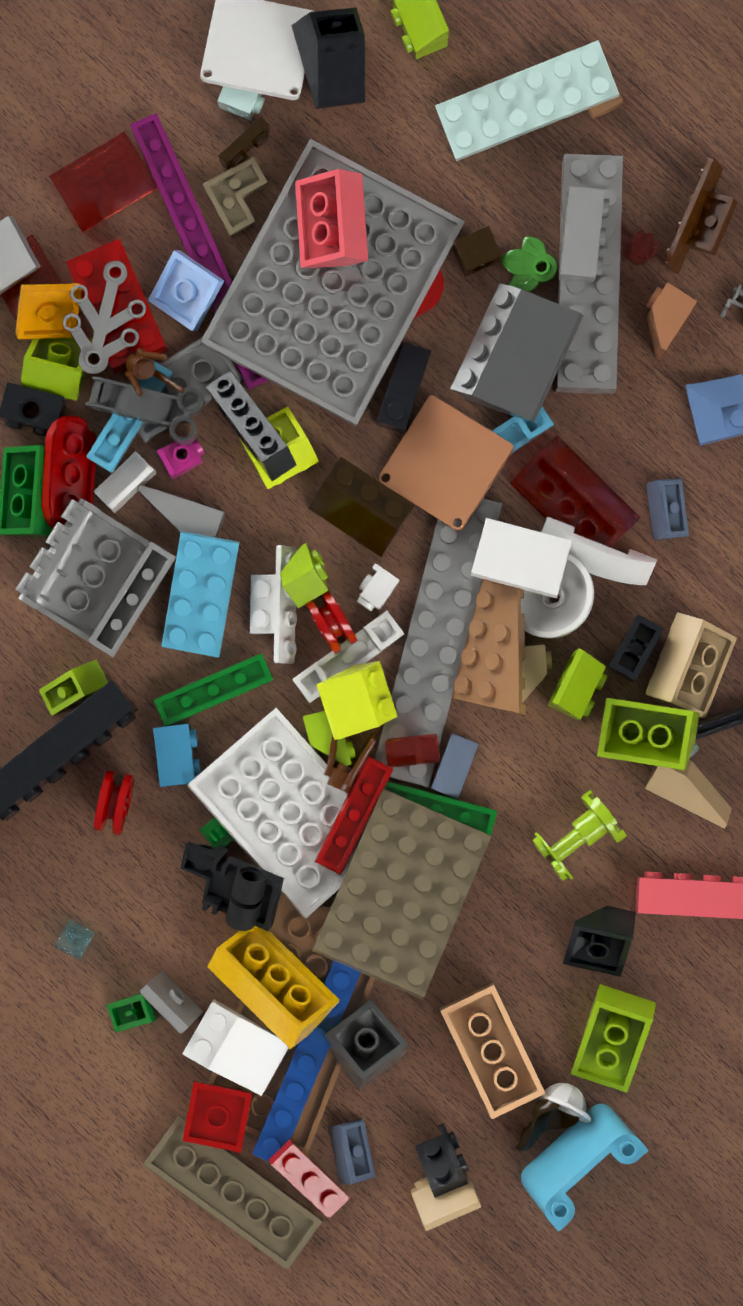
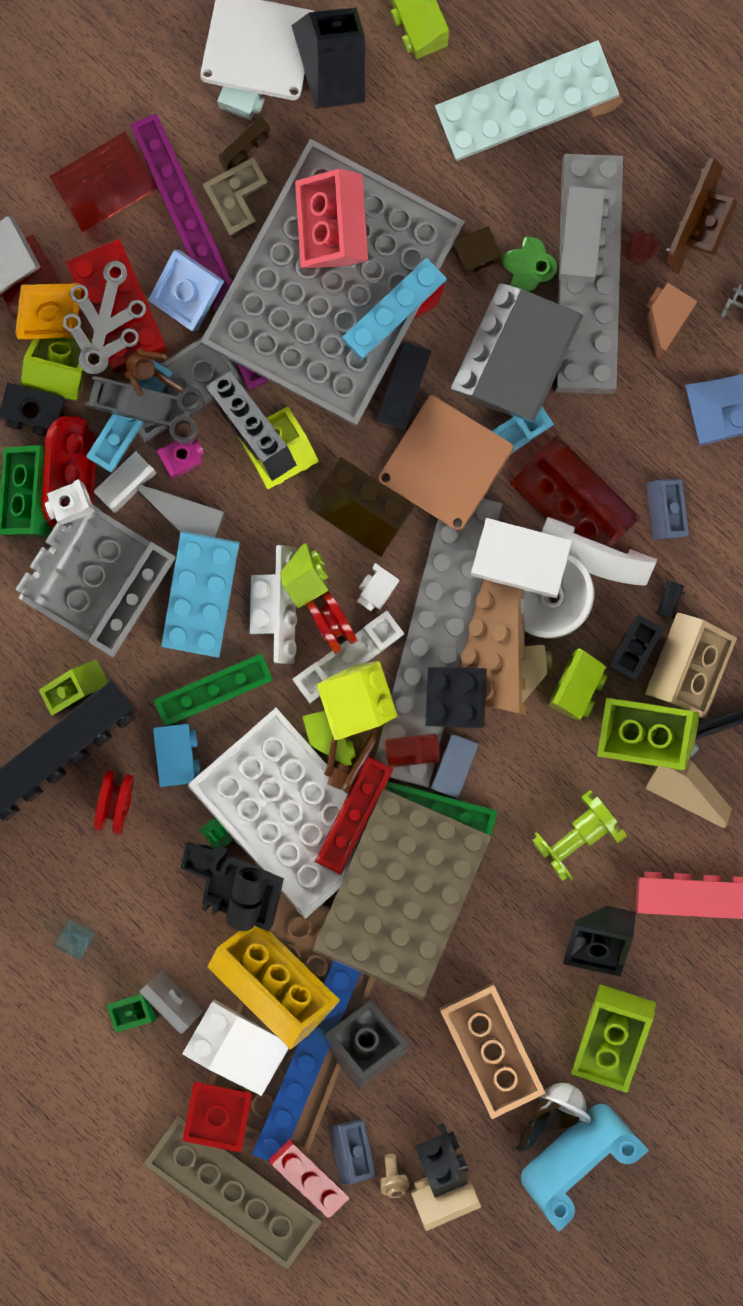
none -> white brick [45,479,95,525]
none -> medium azure plate [342,258,447,360]
none -> tan plate [380,1154,410,1198]
none -> black plate [425,667,487,728]
none -> black pin [656,581,685,619]

